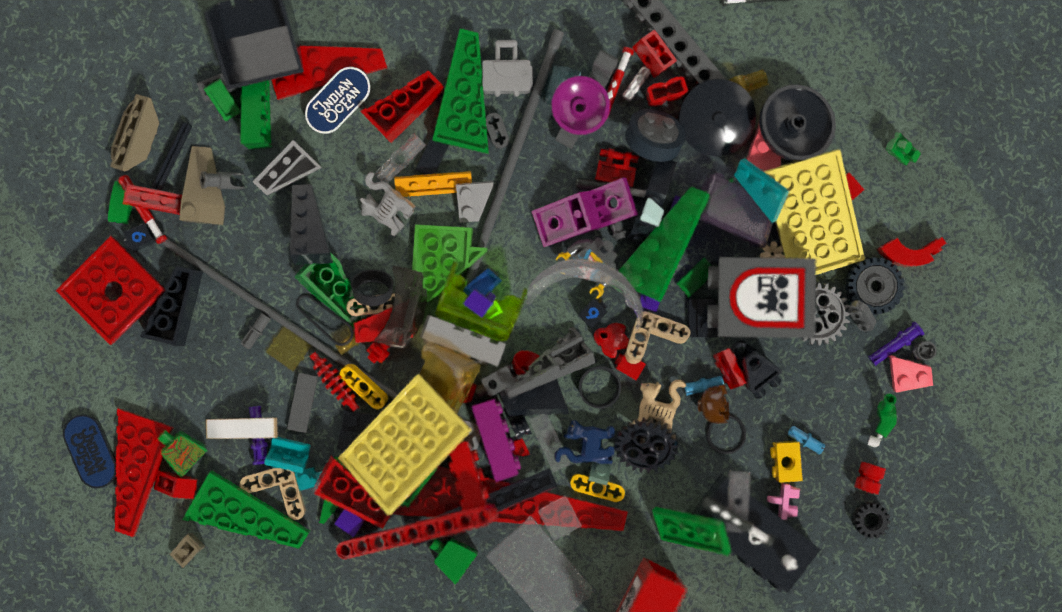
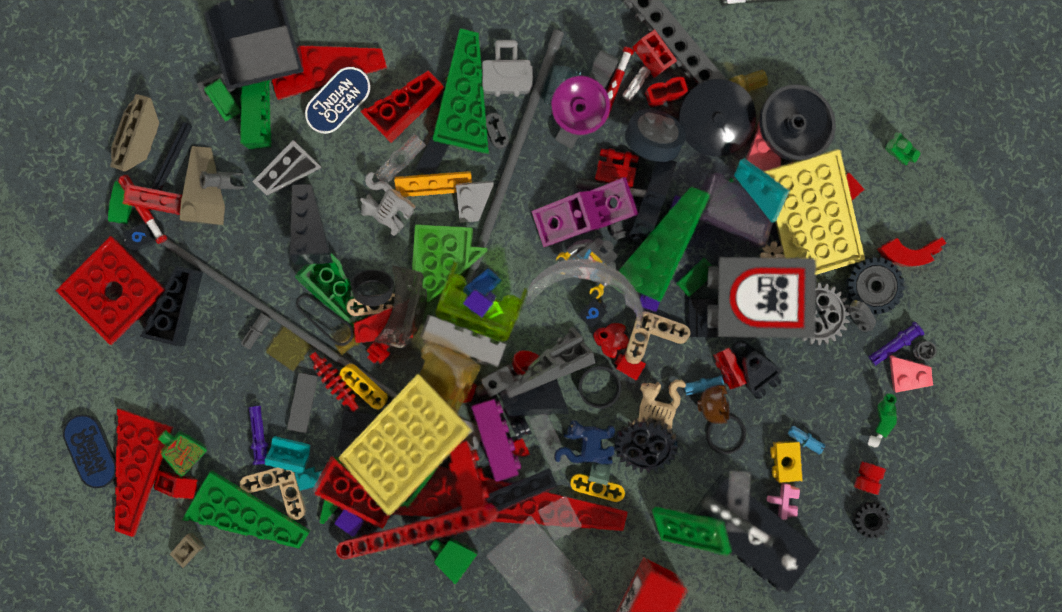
white slope [206,418,278,439] -> none
light aqua slope [640,198,664,226] -> none

